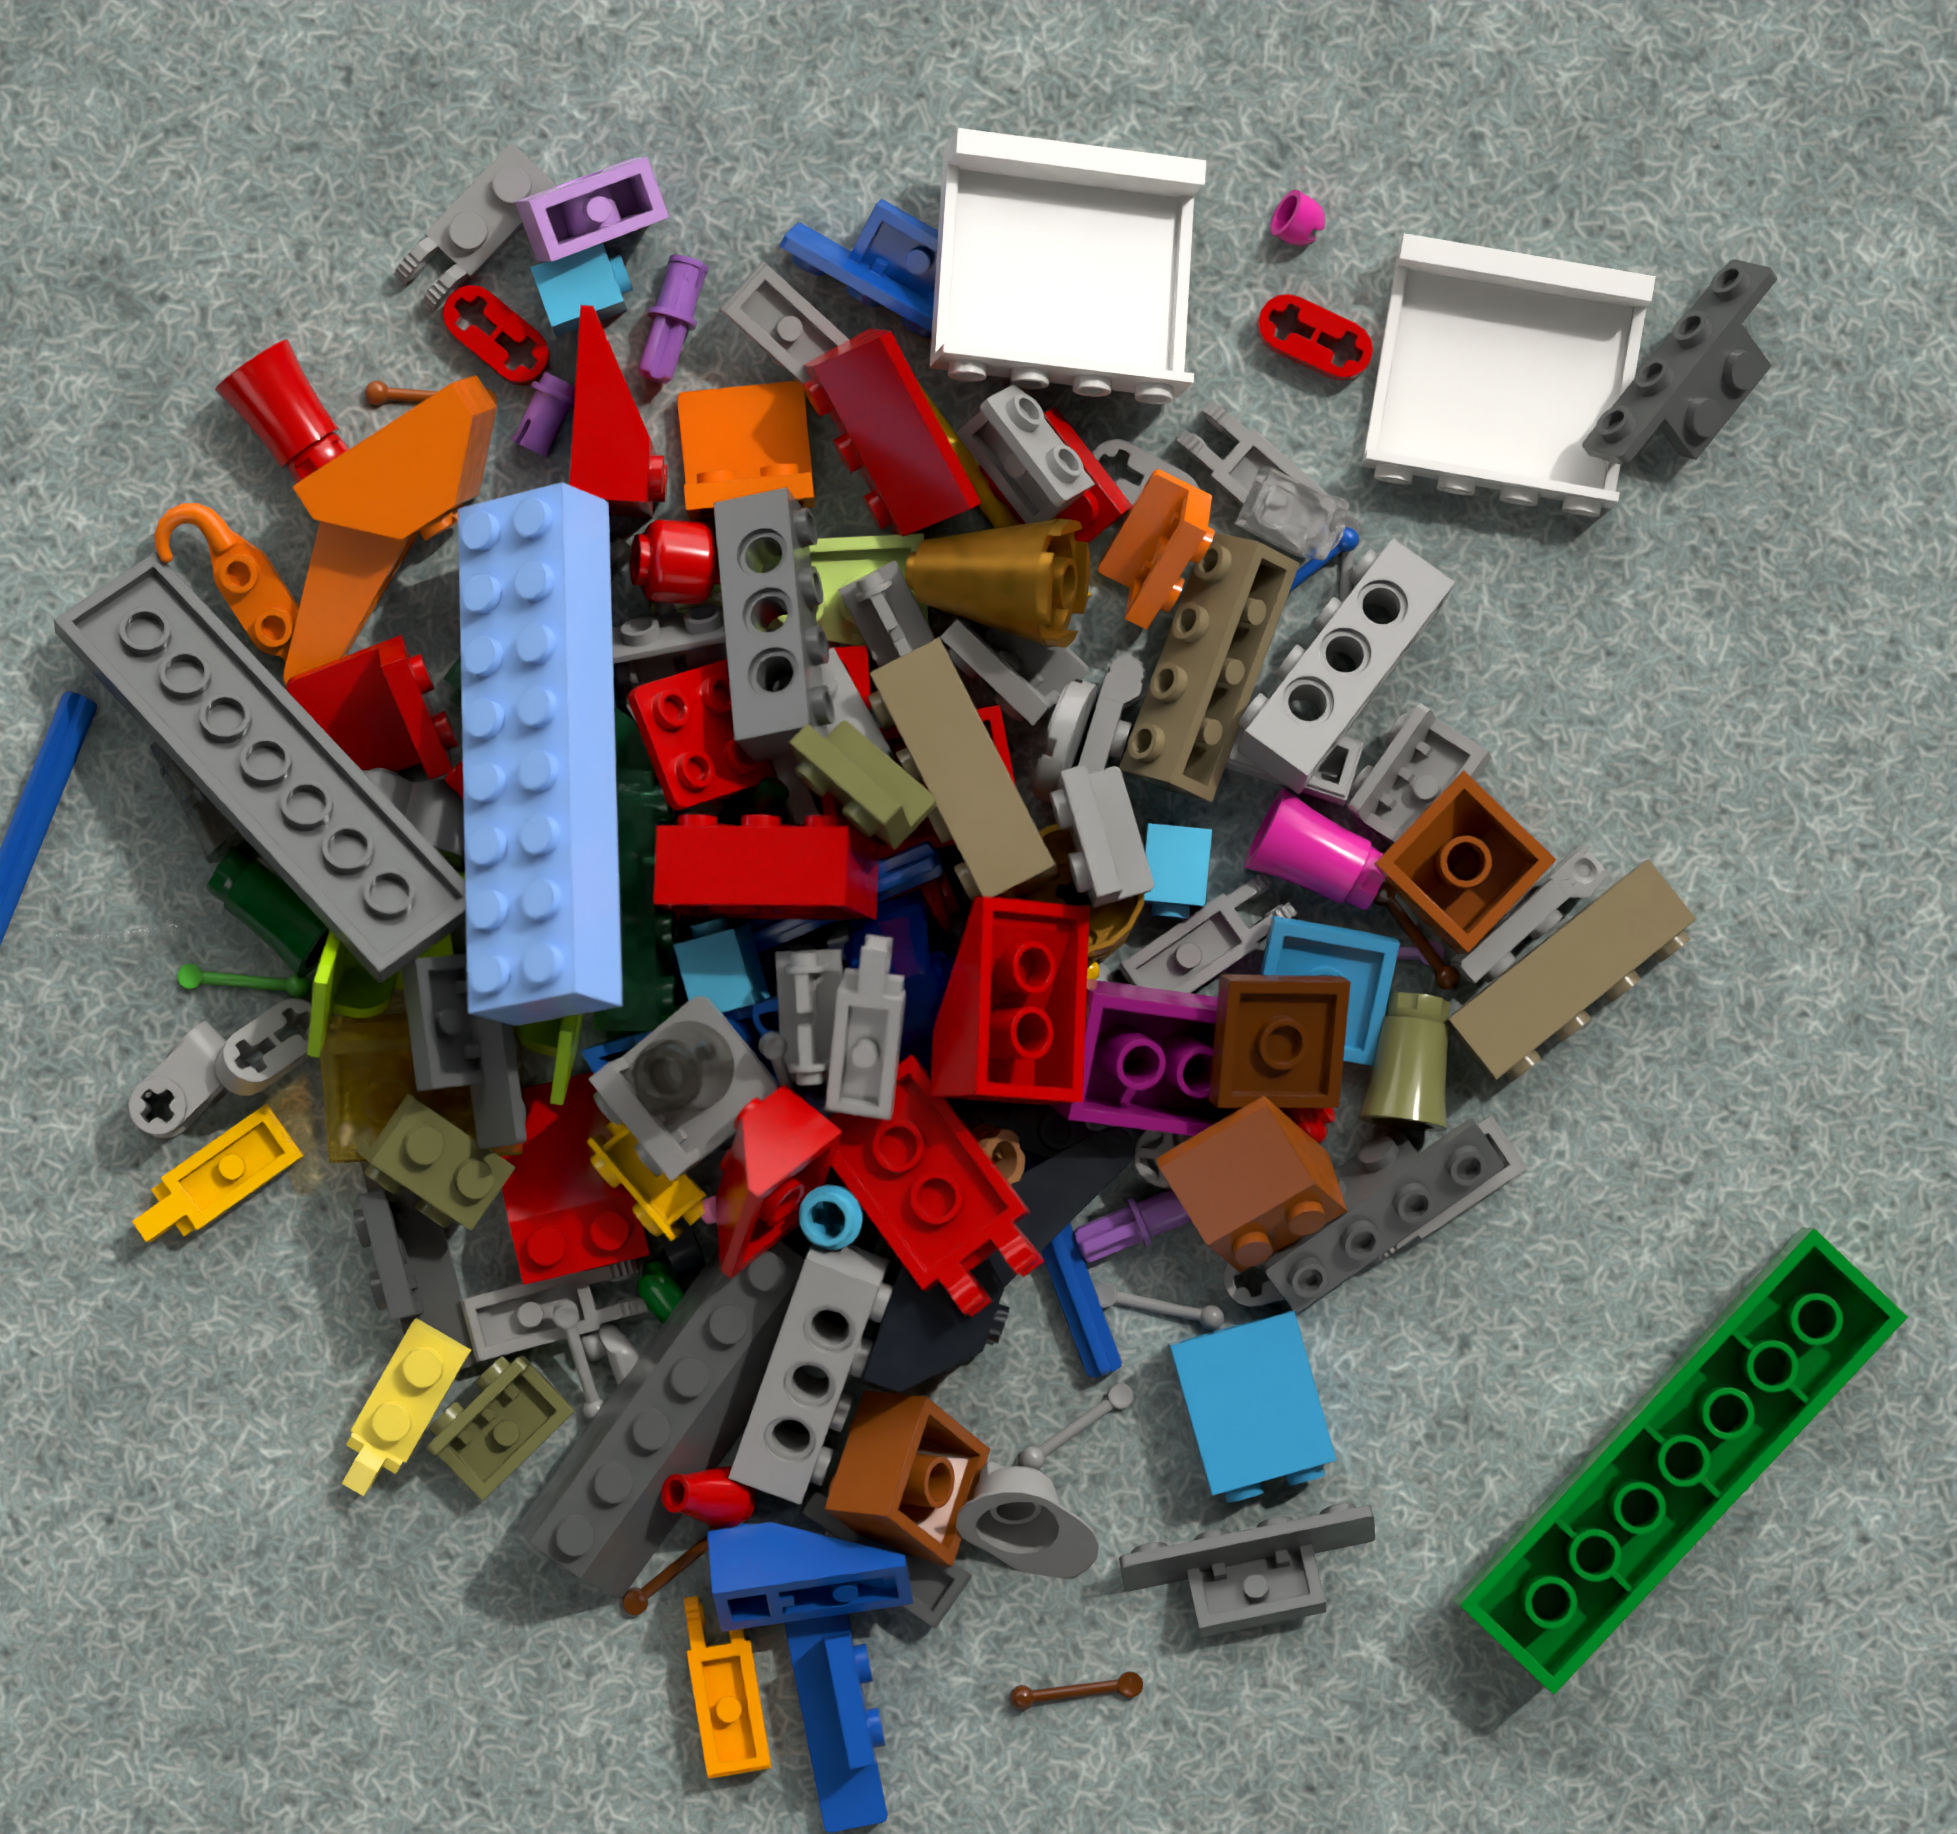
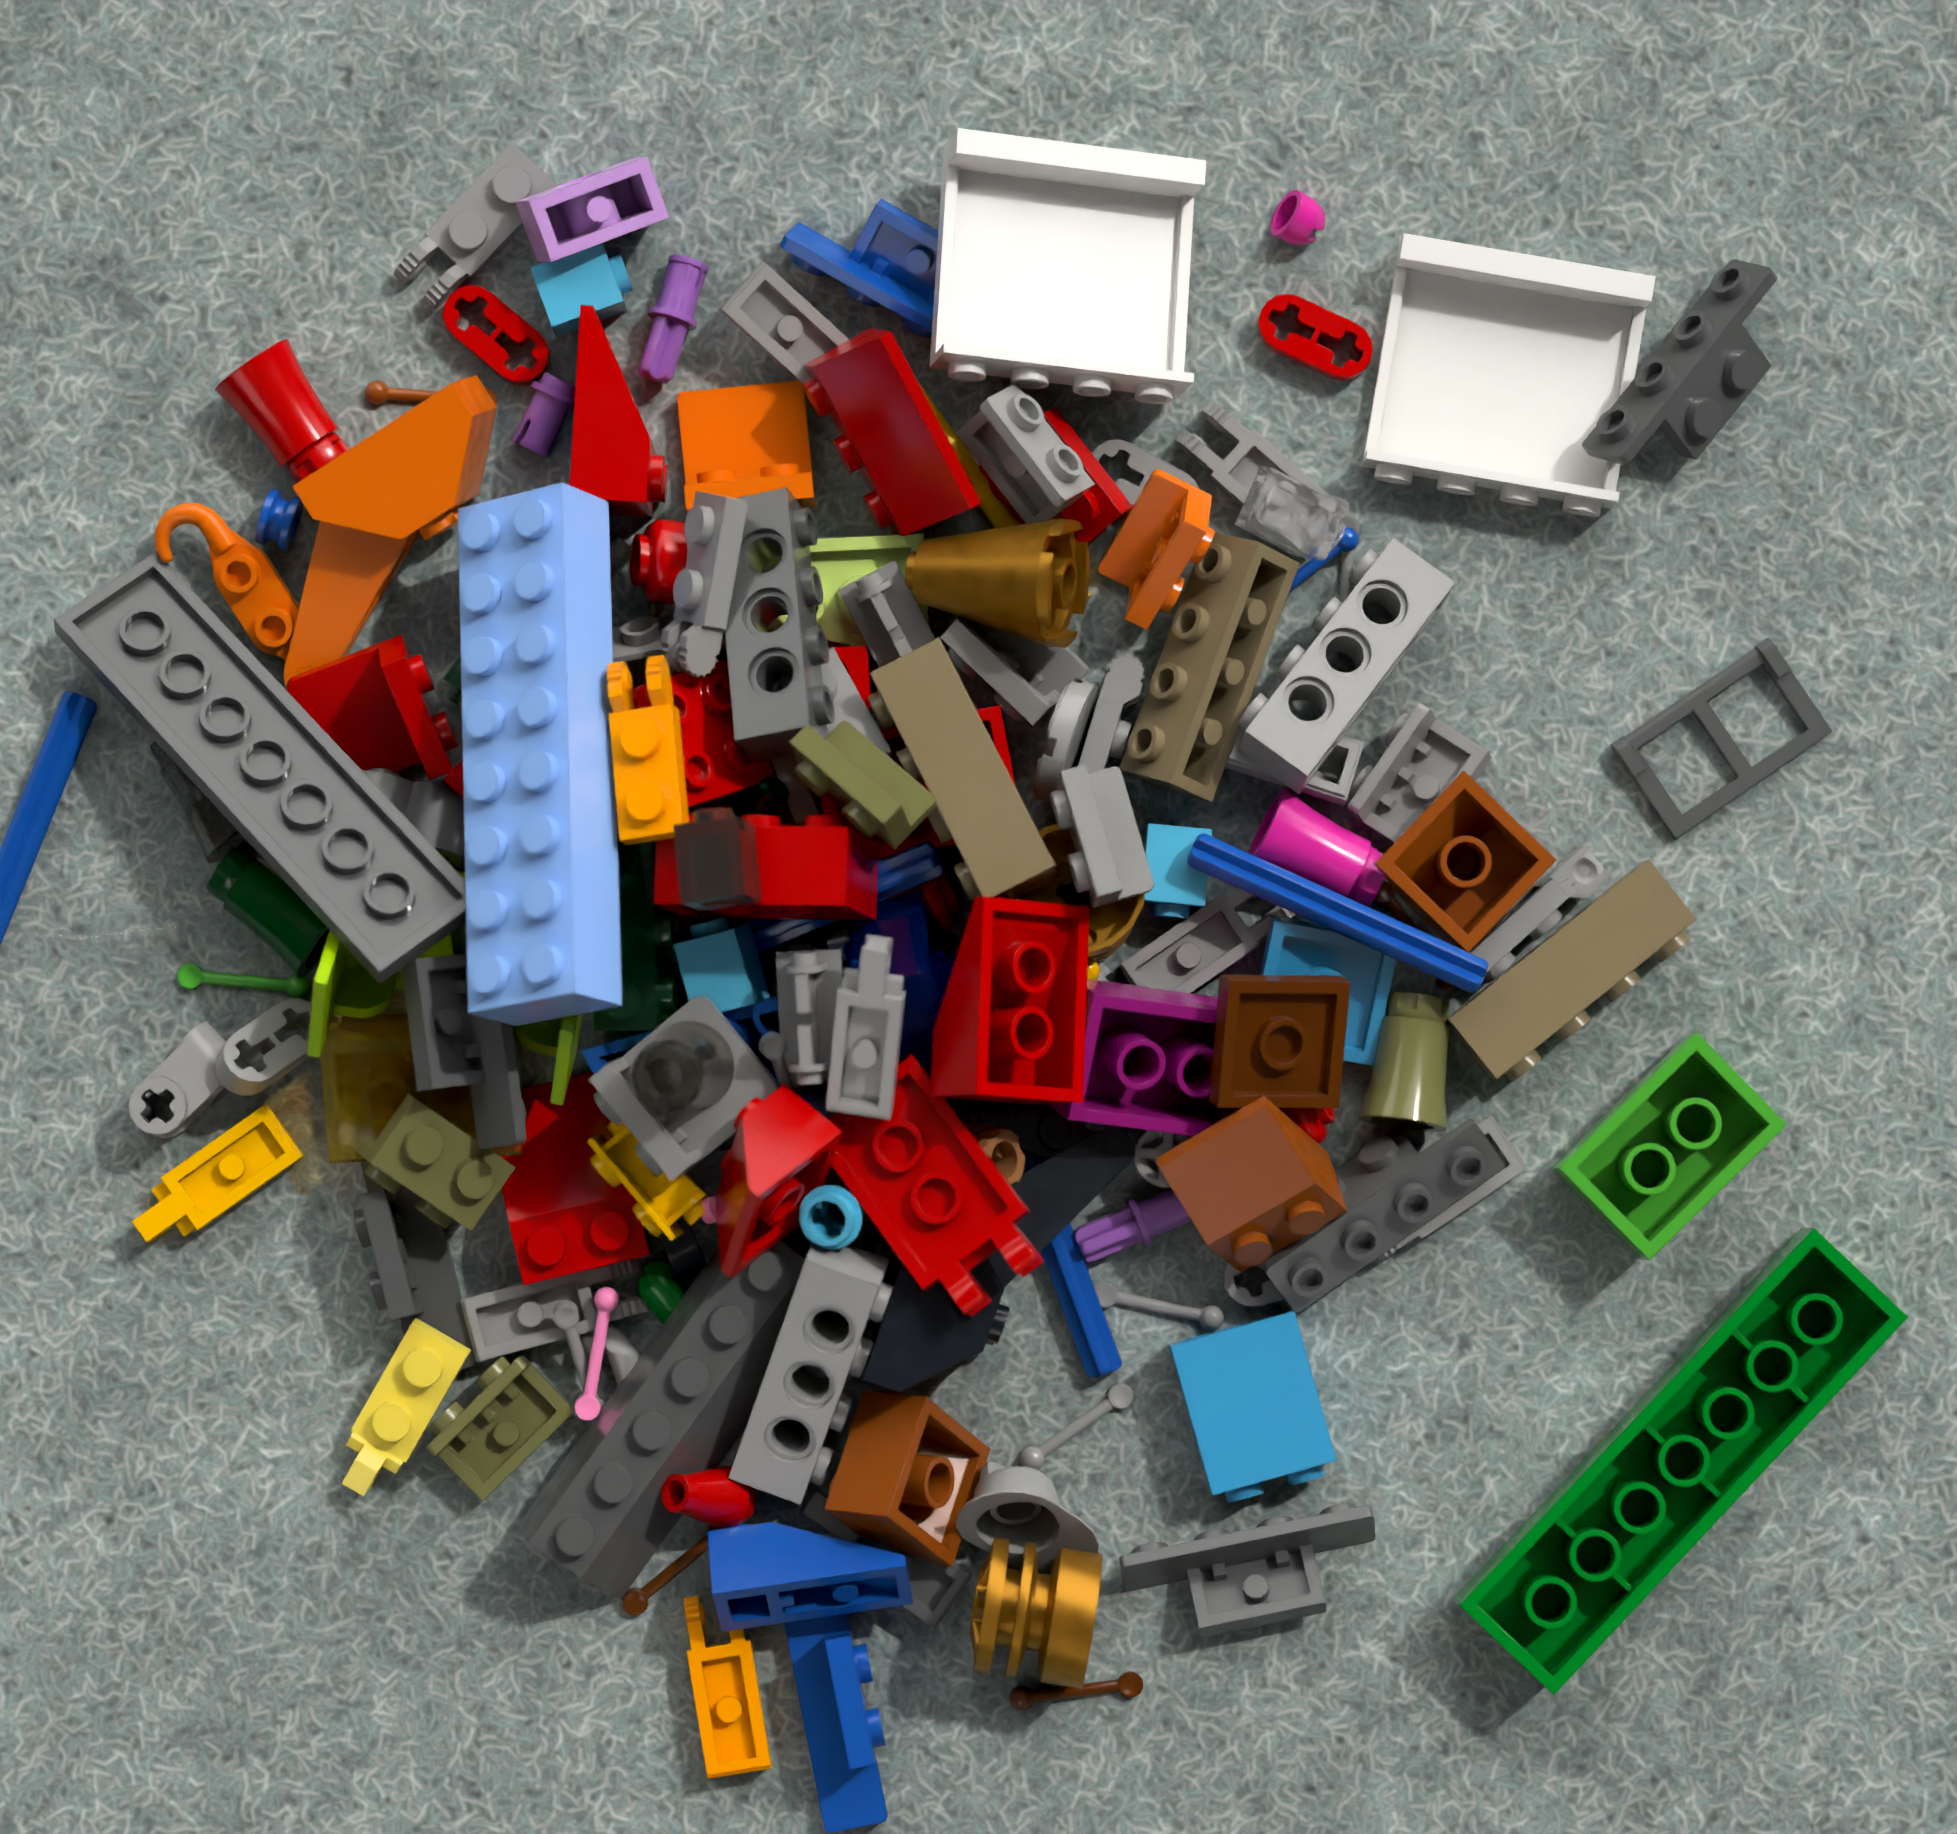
none -> blue bush [255,488,304,552]
none -> bright pink hinge [575,1287,619,1421]
none -> light orange hinge [606,655,690,845]
none -> light grey hinge [659,491,748,678]
none -> clear smoke brick [673,808,762,911]
none -> pearl gold wheel [969,1537,1103,1689]
none -> blue axle [1187,834,1488,993]
none -> bright green brick [1550,1032,1787,1260]
none -> dark grey window [1610,638,1833,839]

